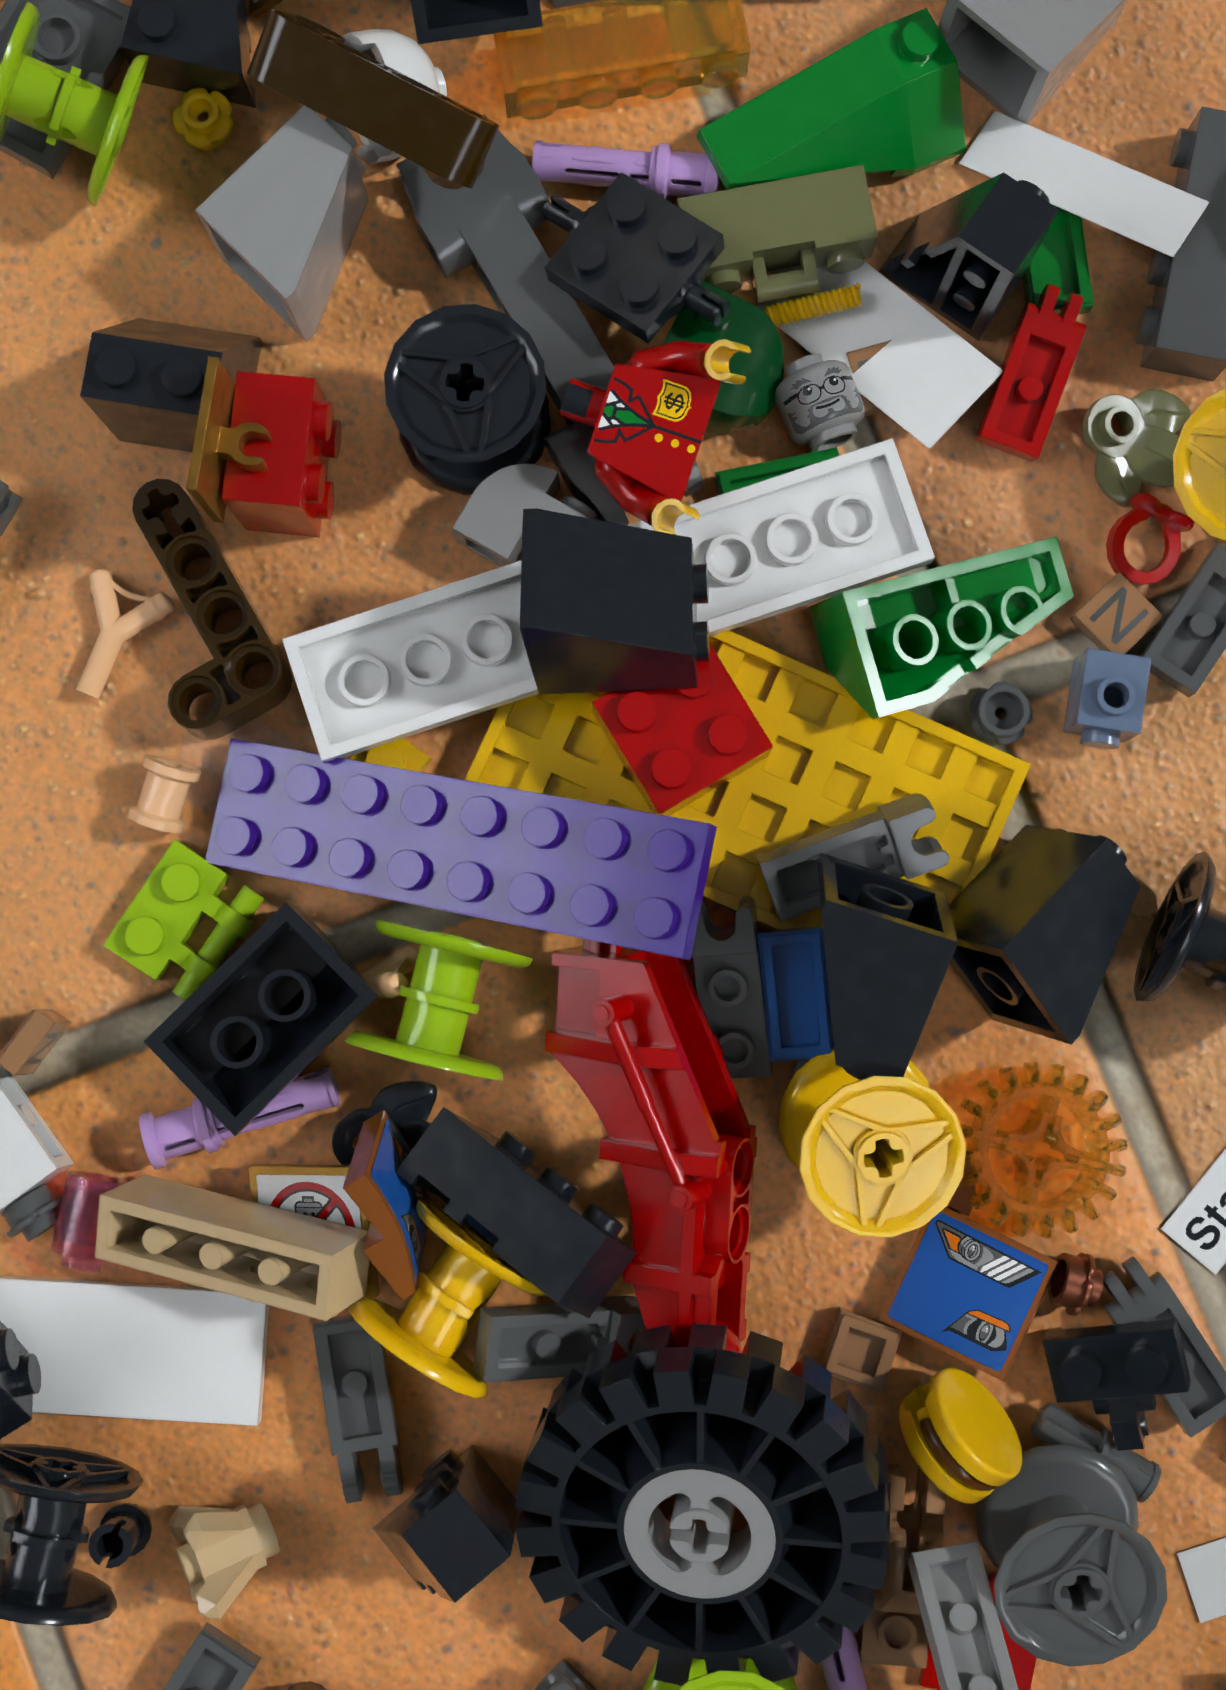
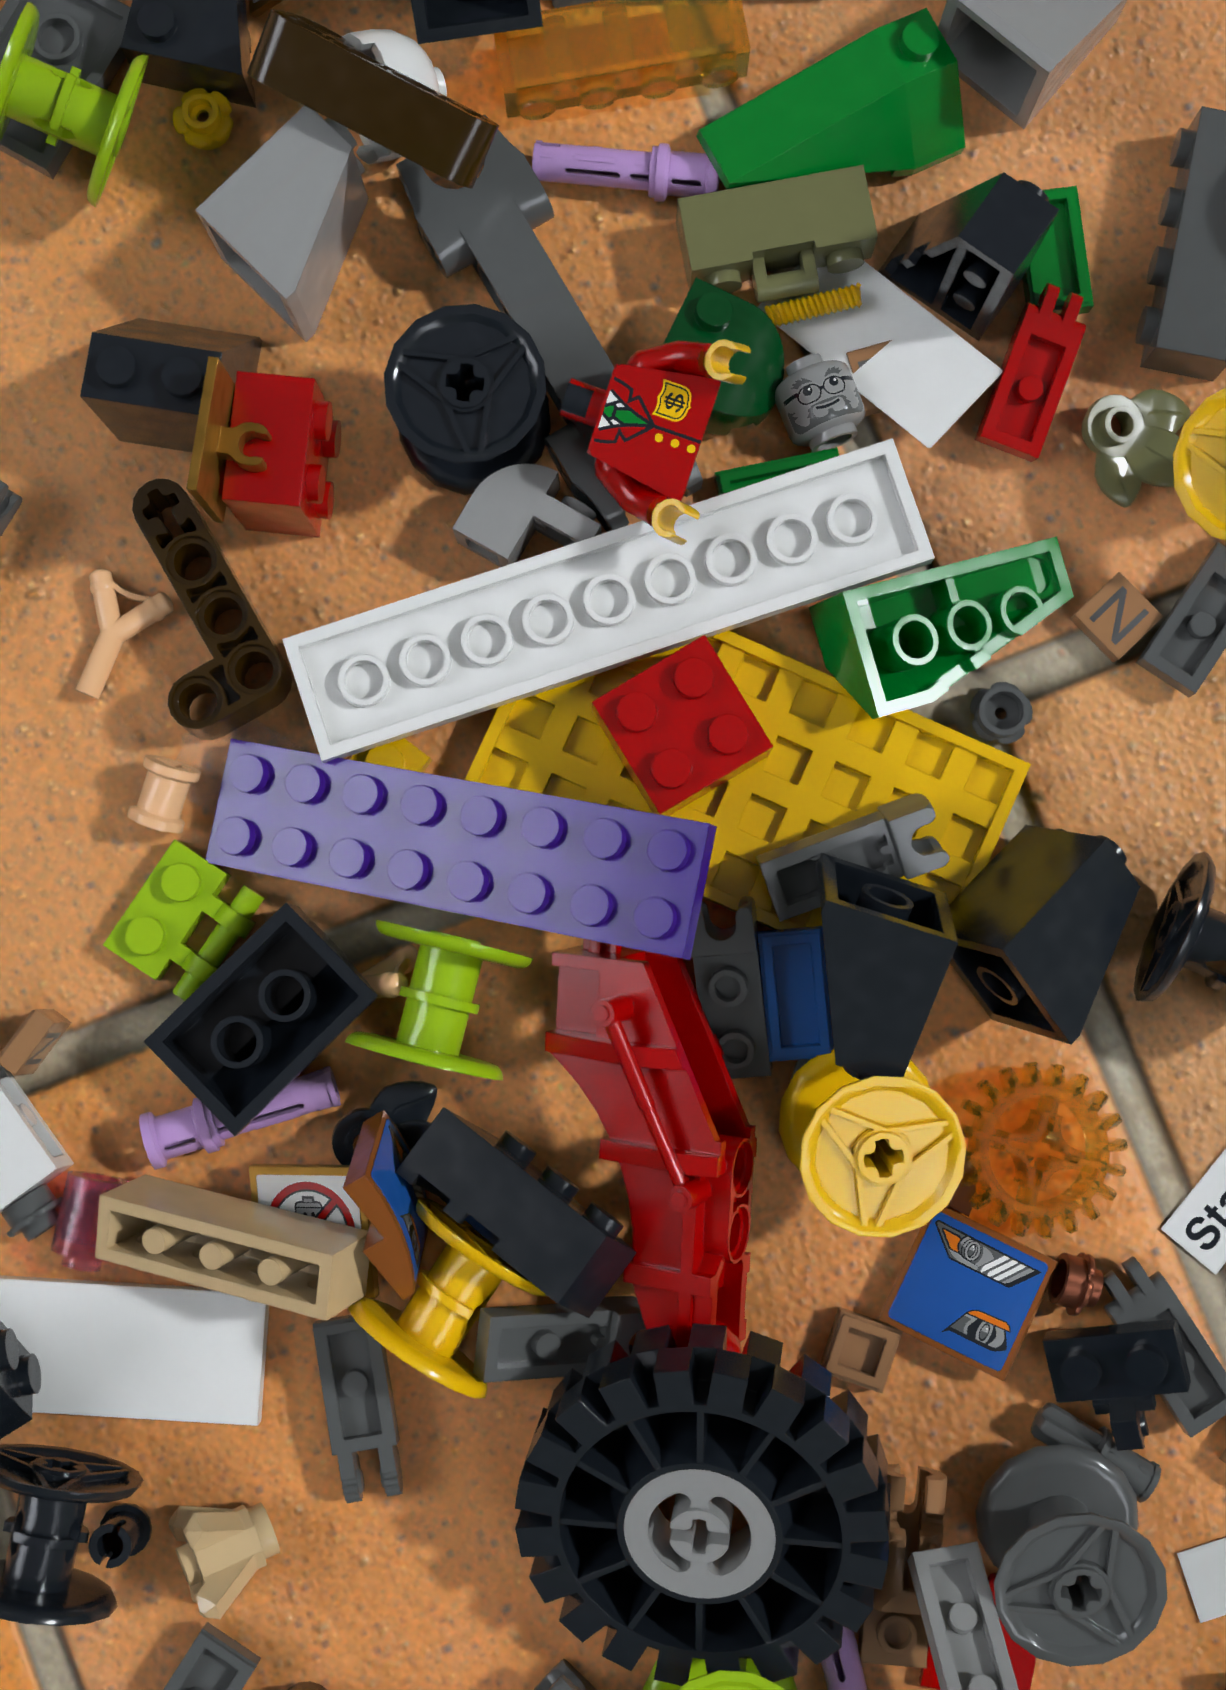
black wedge [373,1445,520,1603] -> none
black slope [520,508,710,695] -> none
black plate [542,172,730,344] -> none
yellow head [899,1368,1022,1504] -> none
white sticker [959,111,1209,257] -> none
sand blue brick [1063,648,1151,749] -> none
red piece [1106,493,1195,585] -> none

